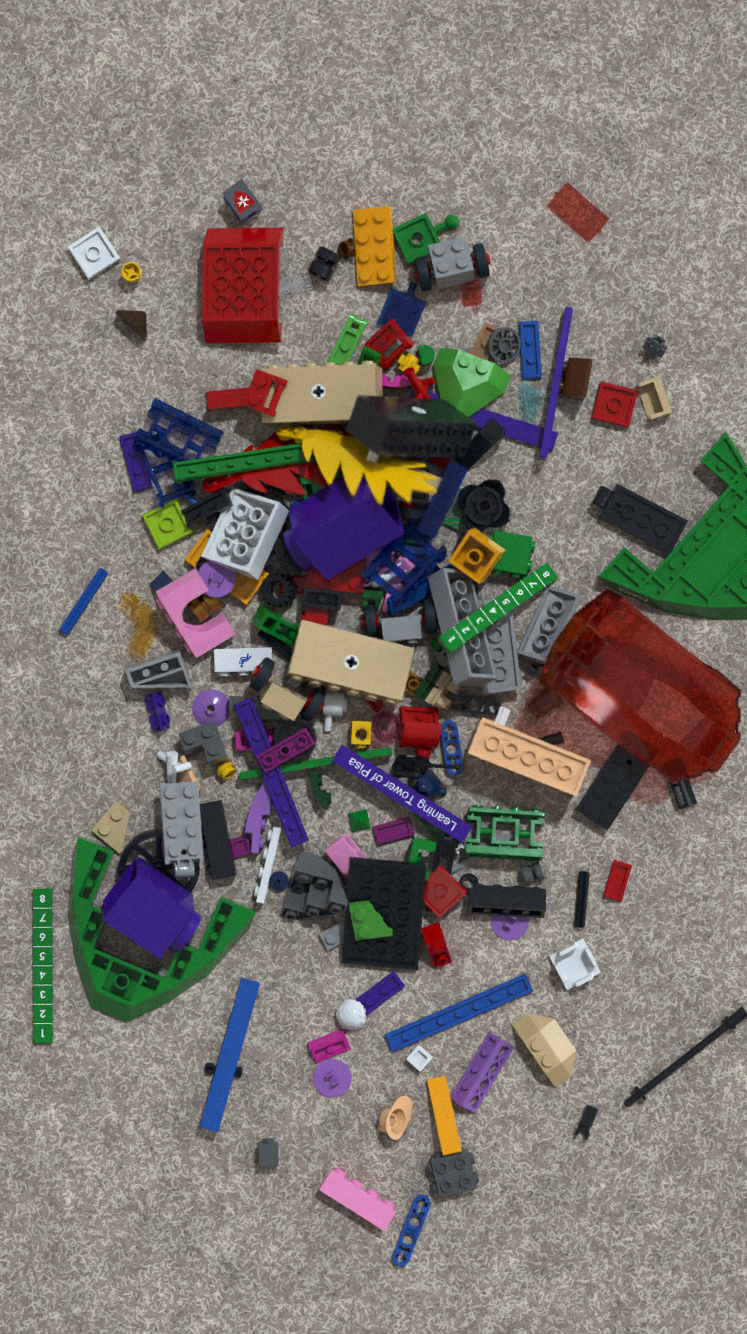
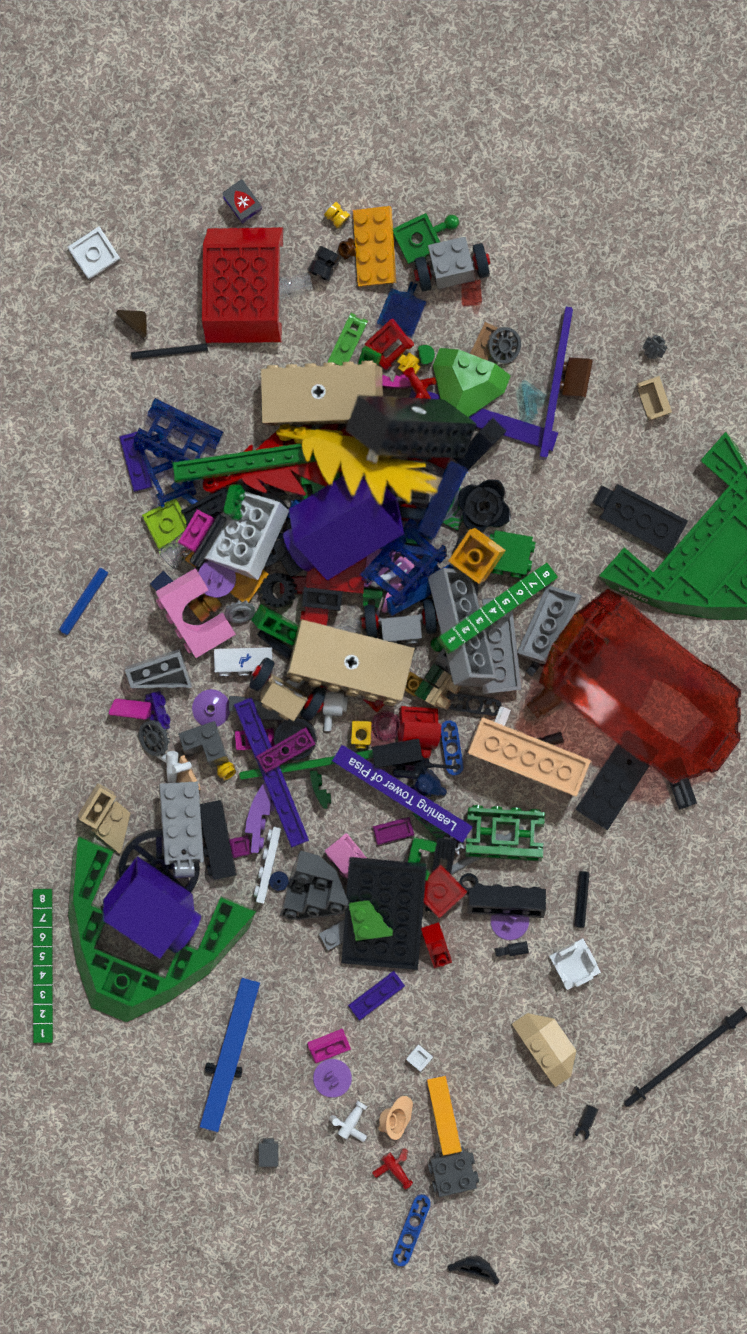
yellow wheel [121,262,142,283] -> none
clear yellow arch [121,592,156,655] -> none
red panel [206,388,249,411] -> none
red plate [243,369,288,417] -> none
bright pink brick [319,1168,397,1231] -> none
white hair [336,999,366,1030] -> none
green slope [348,809,371,832] -> none
blue tile [385,974,533,1052] -> none
medium lavender fence [450,1032,514,1113] -> none
blue tile [519,321,542,379] -> none
dark grey wheel [520,861,545,885] -> none
clear red piece [547,182,609,243] -> none
red plate [591,381,638,428] -> none
red tile [603,860,632,902] -> none
none -> tan brick [78,783,116,829]
none -> dark pink slope [109,698,152,720]
none -> black bar [131,343,208,360]
none -> dark grey wheel [139,720,170,756]
none -> clear plant [158,531,192,570]
none -> dark pink slope [178,509,214,553]
none -> black axle [190,514,227,567]
none -> green plate [224,484,245,521]
none -> light grey gear [224,600,255,623]
none -> yellow wheel [324,202,350,229]
none -> white piece [329,1101,367,1142]
none -> black piece [371,739,423,768]
none -> red piece [372,1148,413,1190]
none -> black piece [448,1255,500,1285]
none -> black bar [494,941,529,957]

